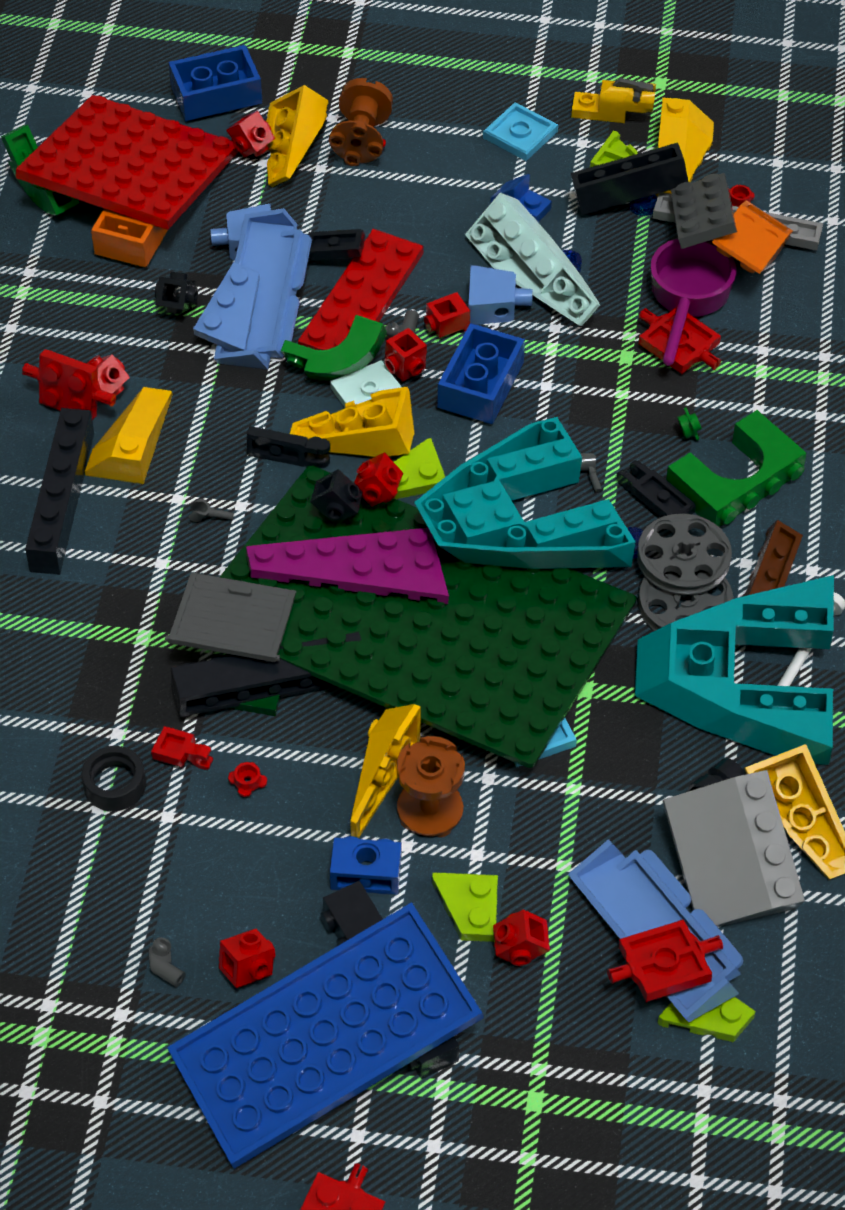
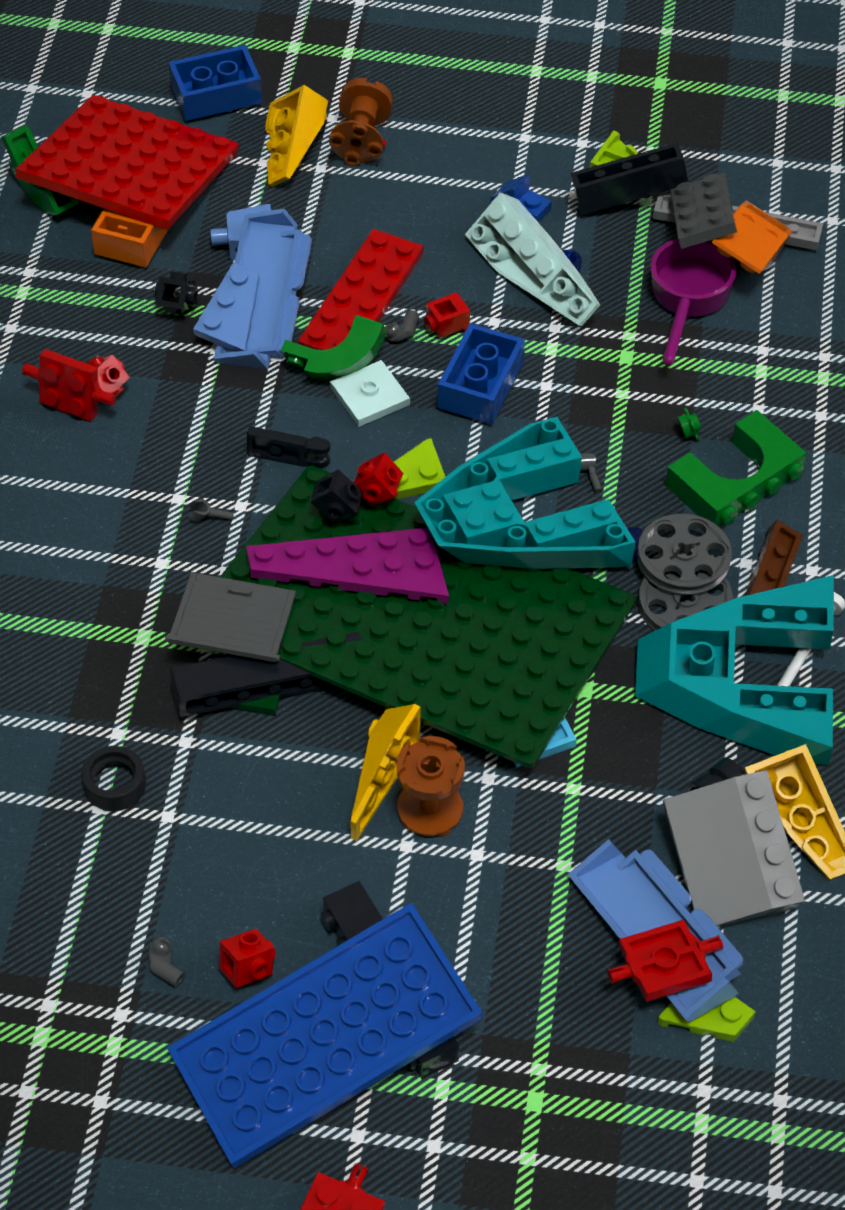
black brick [25,408,94,575] -> none
yellow wedge [85,387,173,484] -> none
red plate [151,726,214,770] -> none
red brick [226,110,275,157] -> none
red plate [228,762,267,797] -> none
yellow wedge [290,387,414,457] -> none
black hinge [308,229,365,260] -> none
blue brick [330,836,402,895] -> none
red brick [384,328,427,382] -> none
lime wing [432,873,498,942] -> none
medium blue torso [468,265,533,325] -> none
medium azure tile [483,102,558,161] -> none
red brick [493,909,550,966] -> none
yellow plate [571,78,656,123] -> none
black hinge [616,460,696,517] -> none
clear blue tile [629,195,657,216] -> none
red plate [638,306,721,374] -> none
yellow wedge [653,98,714,197] -> none
red plate [729,185,755,207] -> none

